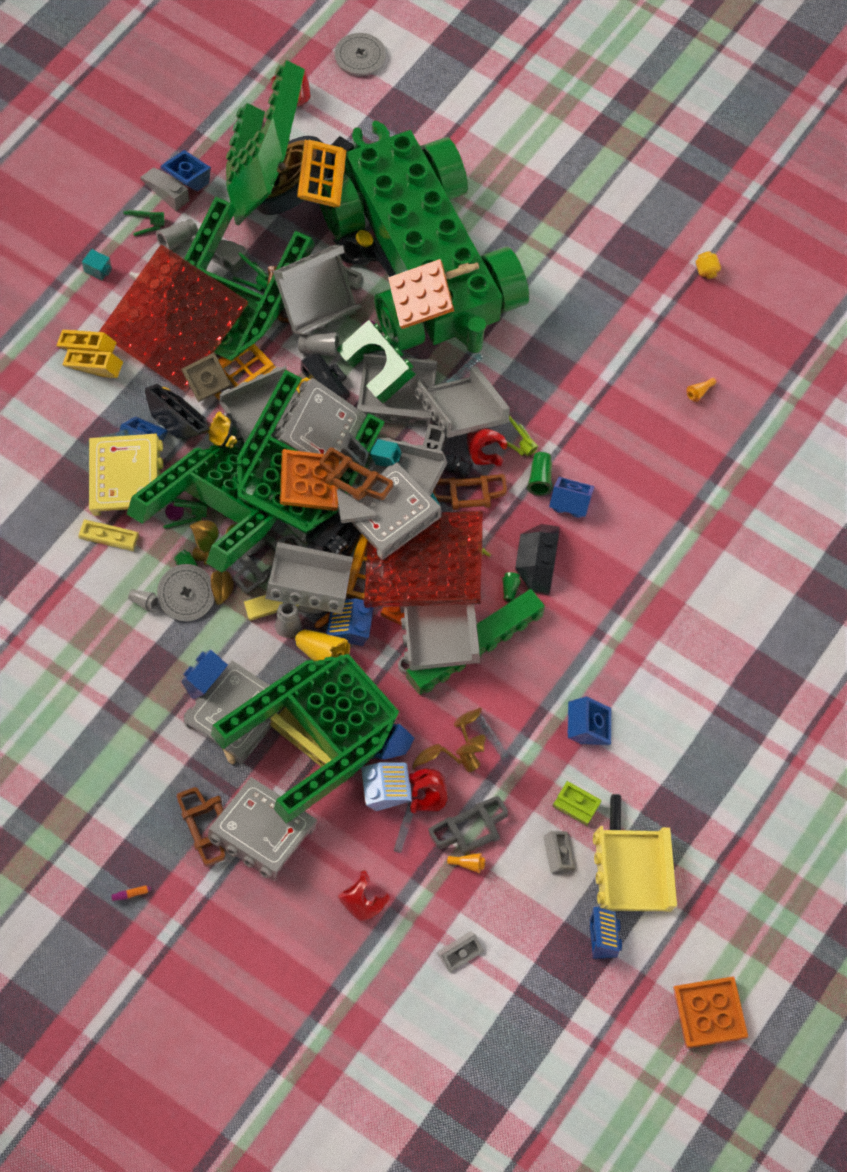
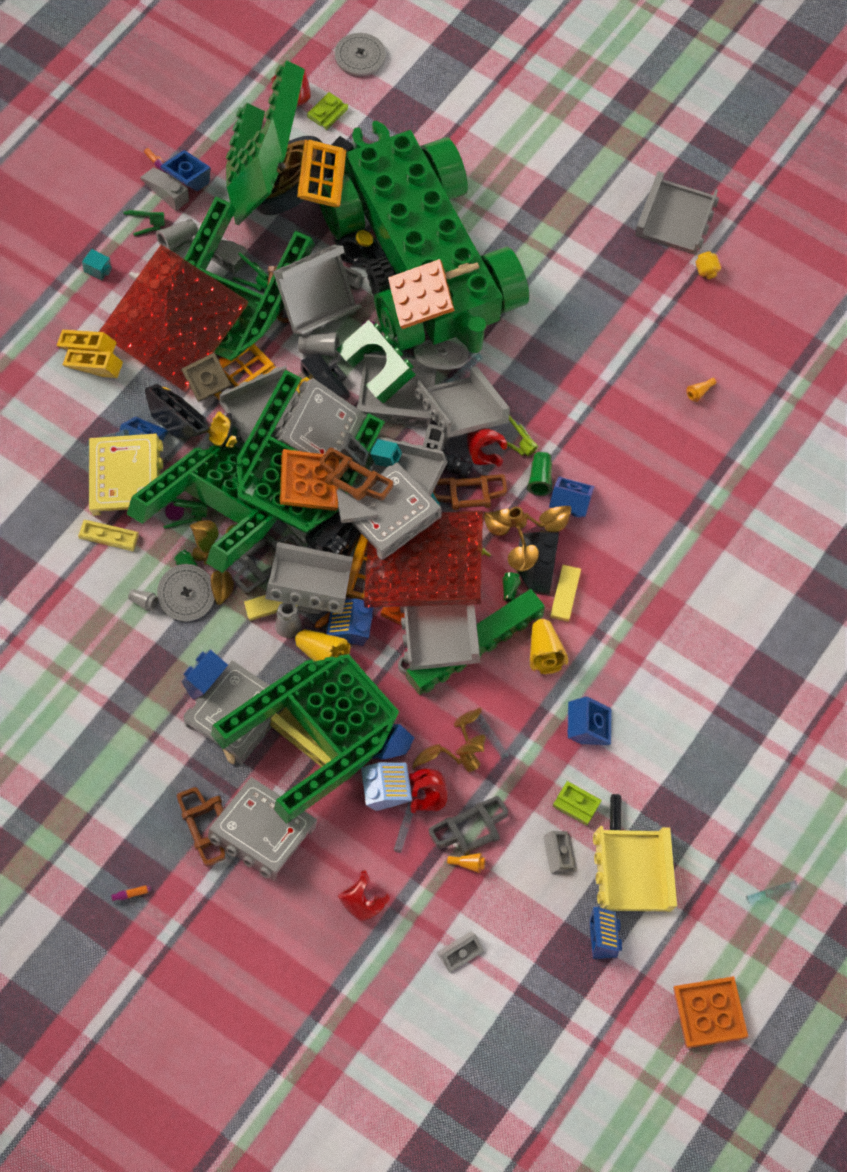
none -> orange piece [143,147,165,172]
none -> lime plate [307,92,348,131]
none -> black tyre [365,257,394,297]
none -> light grey piece [414,340,469,370]
none -> pearl gold plant [484,506,571,572]
none -> yellow cone [529,619,568,674]
none -> light yellow tile [550,565,581,622]
none -> light grey panel [635,171,719,255]
none -> clear light blue piece [746,880,798,903]

